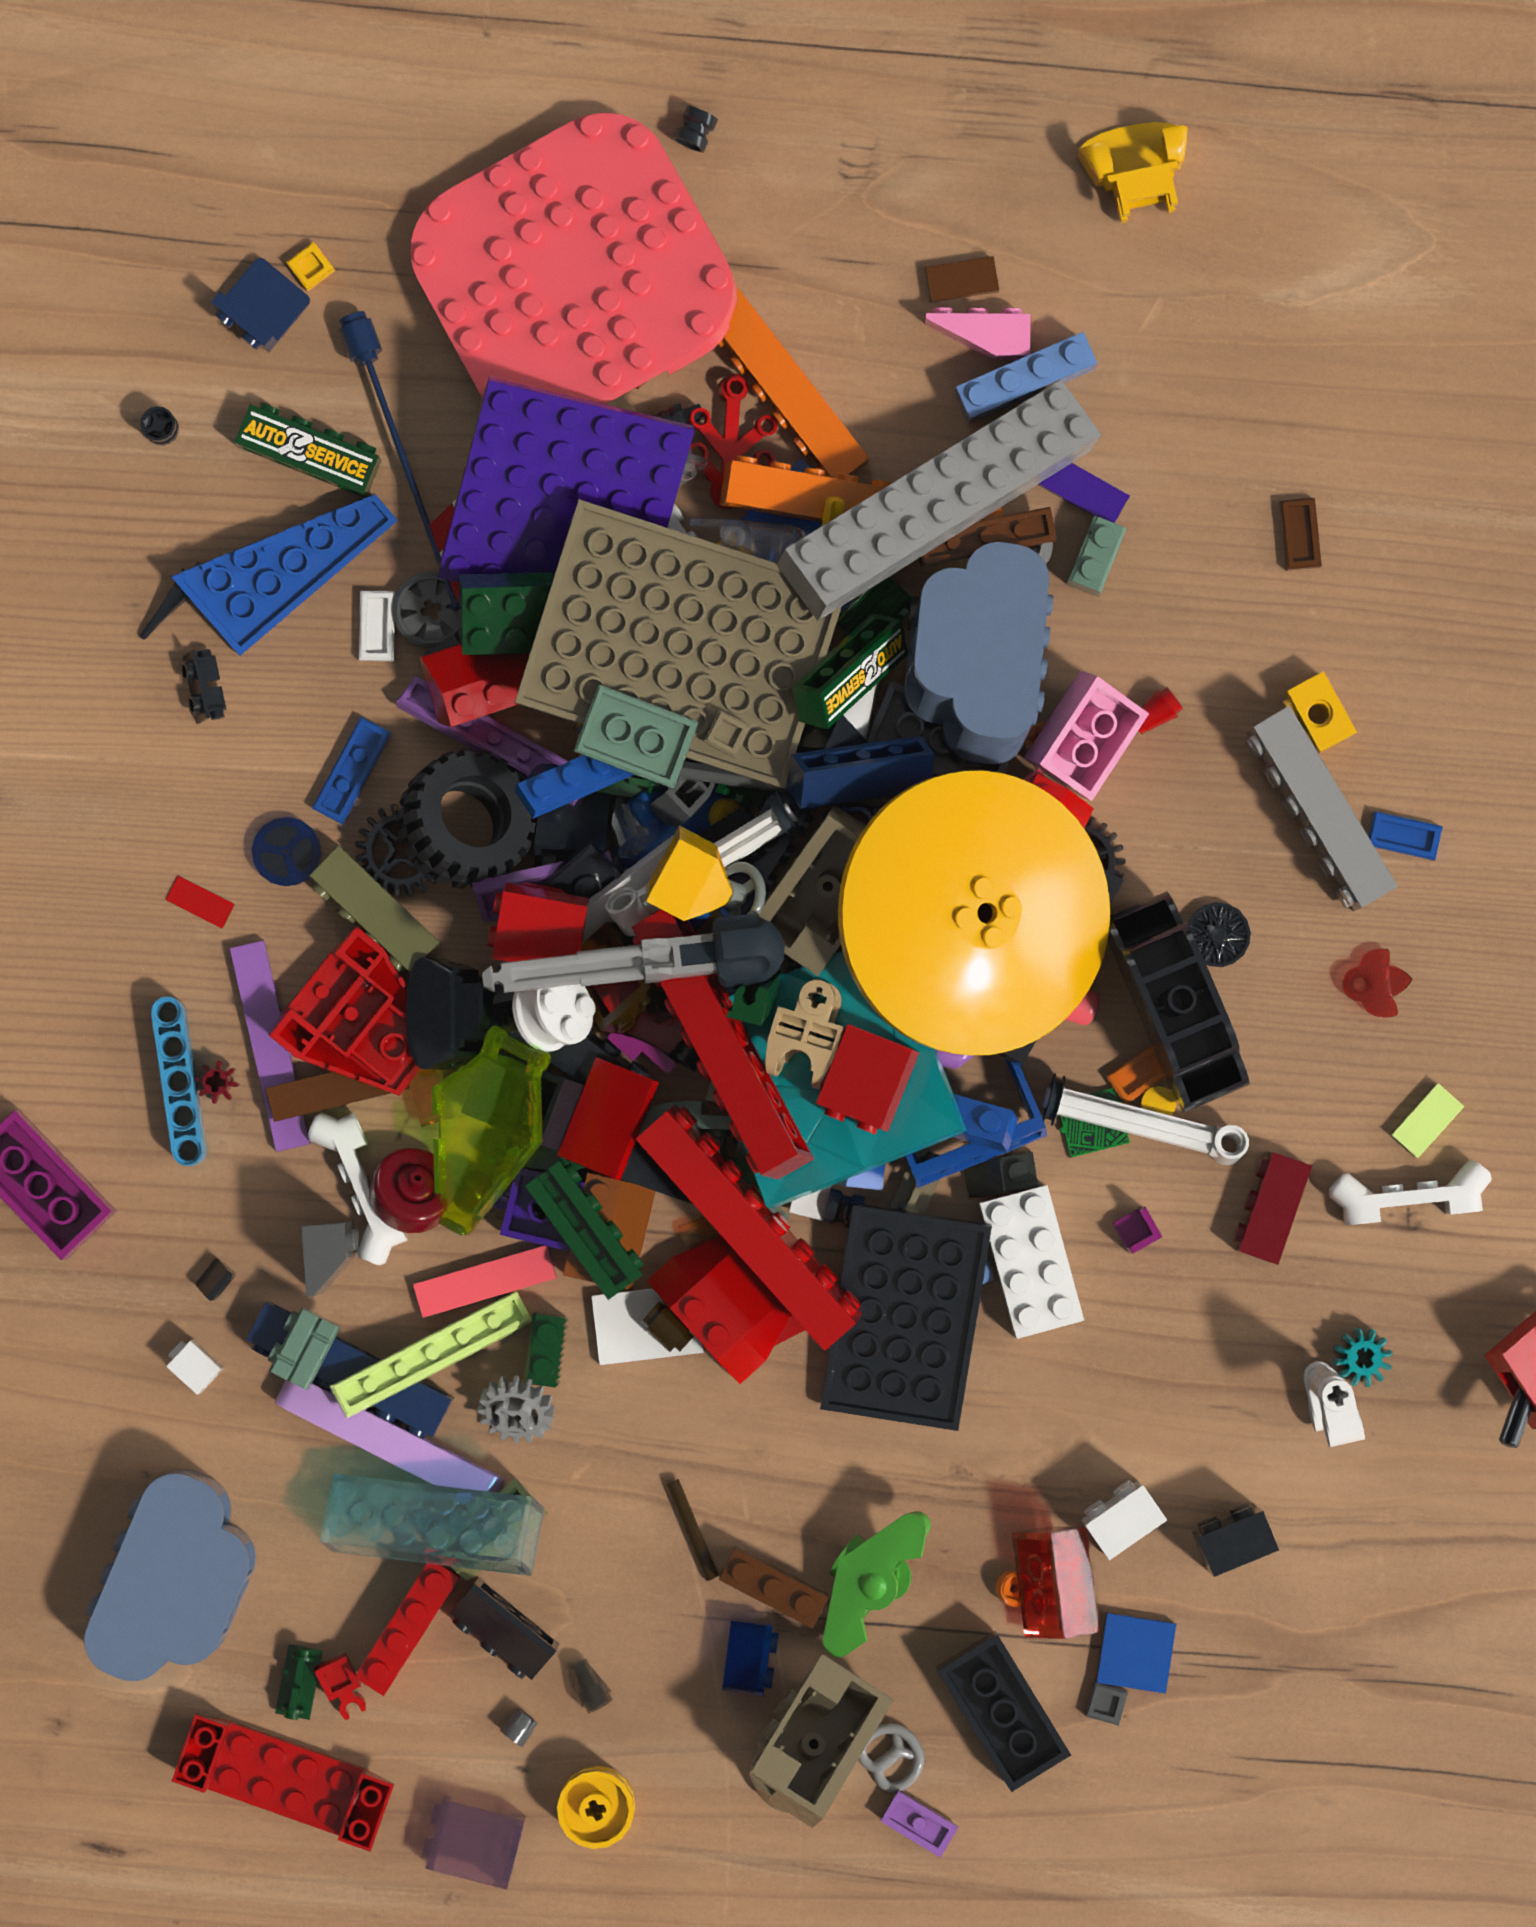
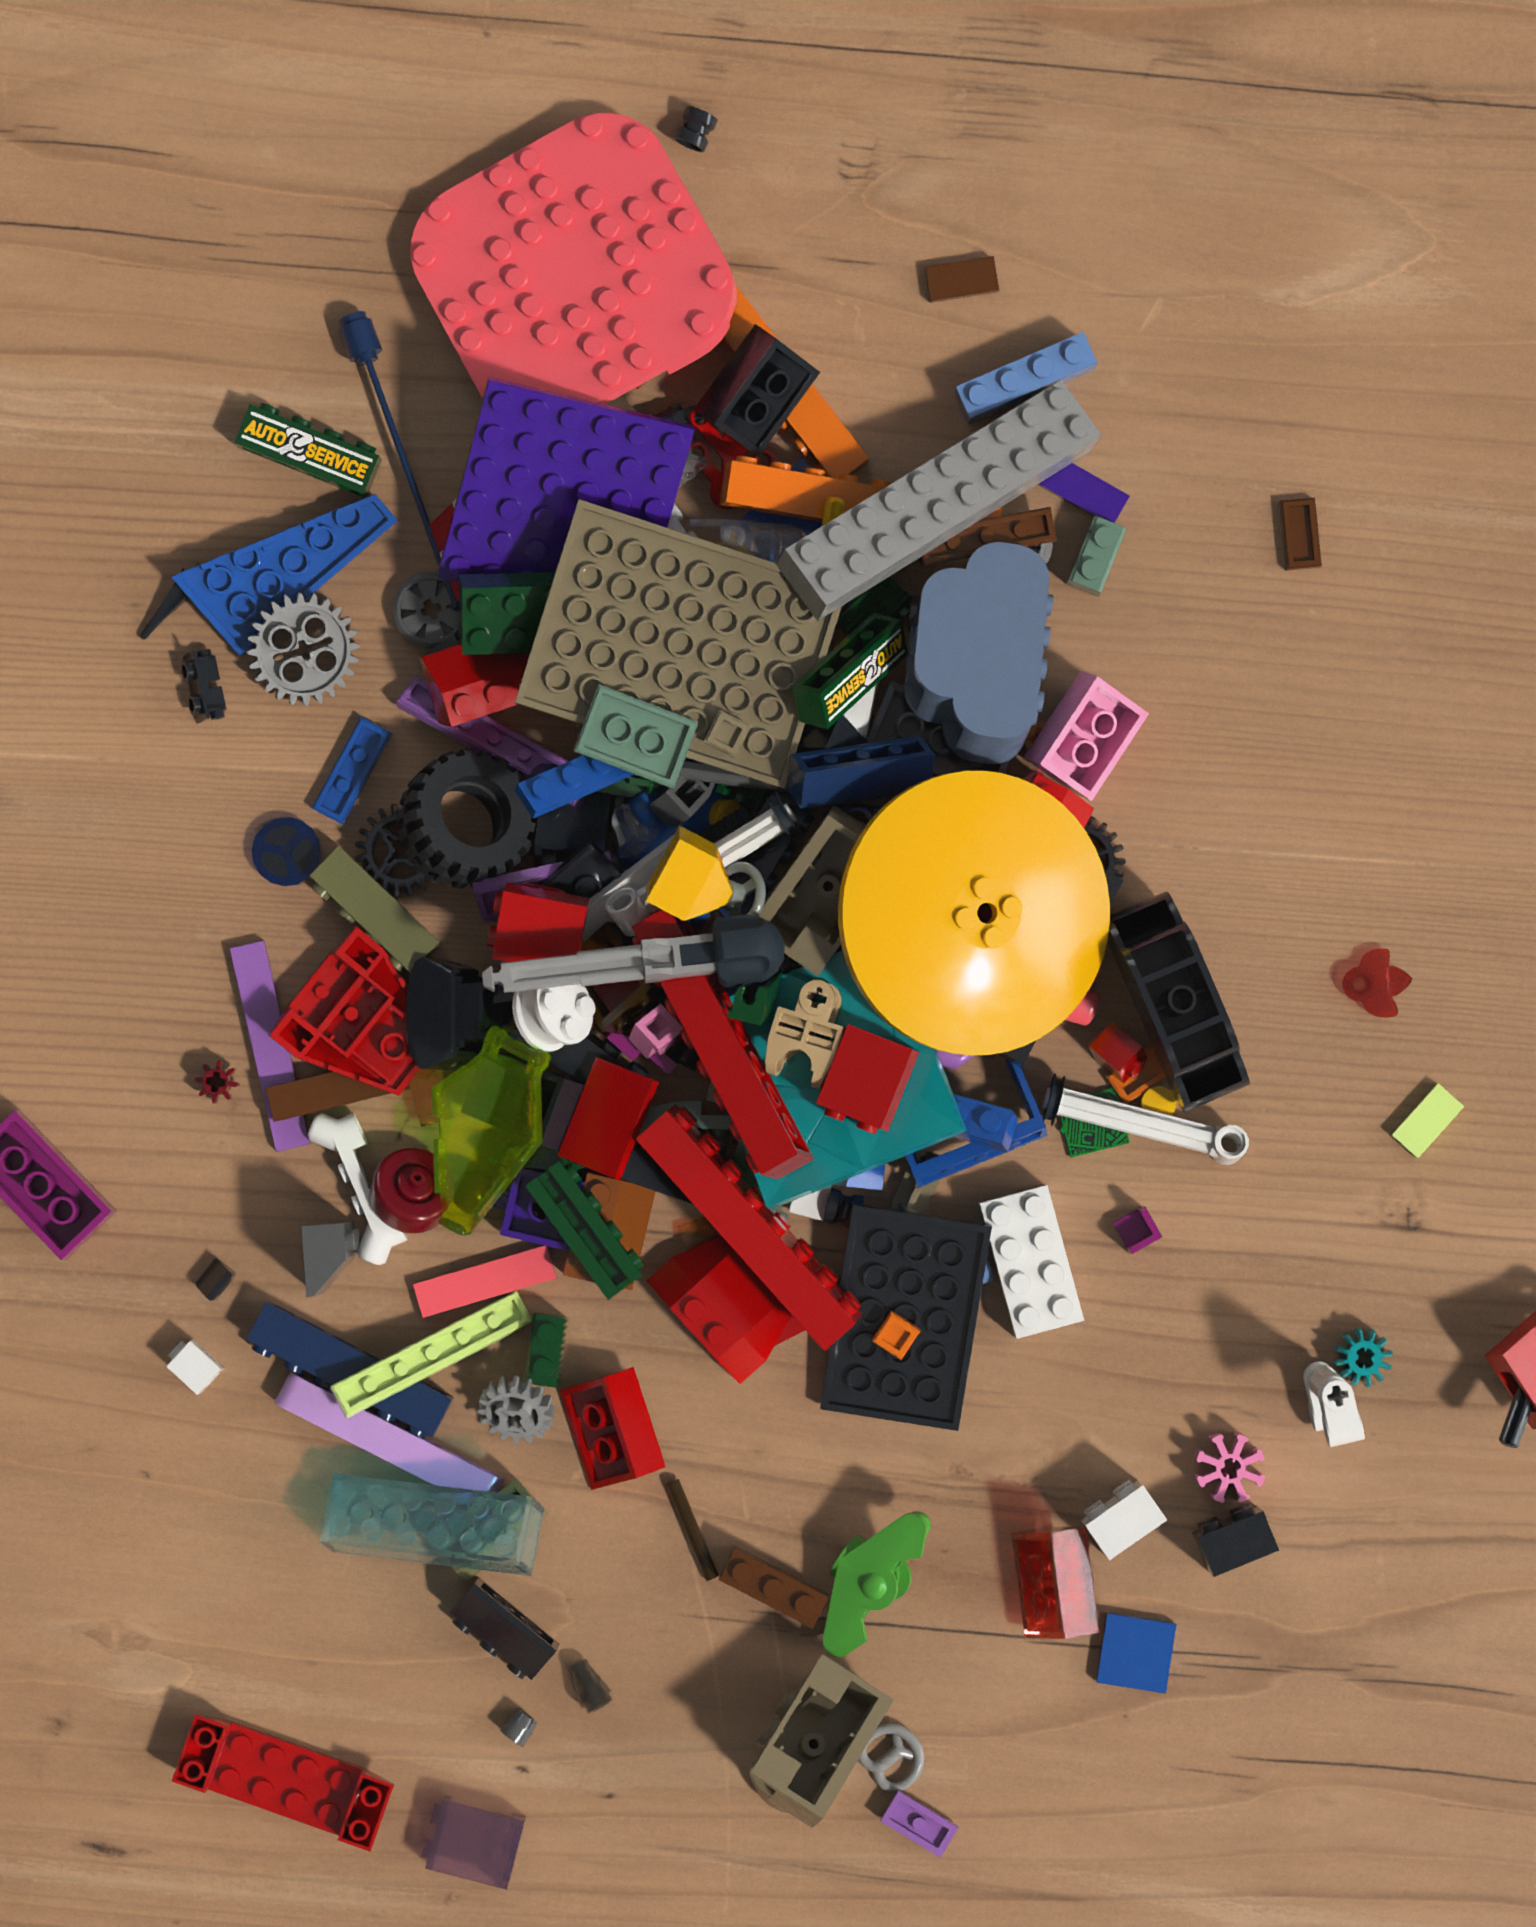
sand blue brick [84,1469,256,1681] -> none
black wheel [140,406,179,446] -> none
dark azure beam [151,996,207,1166] -> none
red sticker [166,876,234,928] -> none
dark blue bracket [211,258,310,353] -> none
sand green brick [267,1307,341,1390] -> none
dark green hinge [275,1644,323,1720] -> none
yellow tile [286,241,335,291] -> none
red plate [314,1652,366,1720] -> none
red brick [354,1555,460,1696] -> none
white tile [359,591,396,662] -> none
yellow wheel [557,1765,636,1849] -> none
white tile [592,1288,704,1365] -> none
dark brown brick [641,1301,694,1352] -> none
clear blue brick [722,1618,779,1696] -> none
bright pink slope [925,307,1030,361] -> none
black brick [936,1630,1071,1792] -> none
pearl dark grey slope [964,1152,1038,1198] -> none
orange tile [995,1570,1032,1607] -> none
yellow piece [1077,122,1188,224] -> none
dark grey tile [1084,1681,1128,1726] -> none
red cone [1138,687,1183,734] -> none
black wheel [1187,902,1251,967] -> none
dark red brick [1233,1152,1312,1265] -> none
light grey brick [1246,705,1398,912] -> none
yellow brick [1282,671,1357,754] -> none
white plate [1328,1160,1492,1225] -> none
blue tile [1368,811,1443,861] -> none
none -> light grey gear [246,592,360,706]
none -> red slope [559,1367,666,1490]
none -> bright pink brick [628,1003,684,1059]
none -> black slope [694,324,820,457]
none -> orange tile [872,1310,921,1360]
none -> red brick [1089,1021,1147,1084]
none -> bright pink gear [1194,1432,1265,1503]

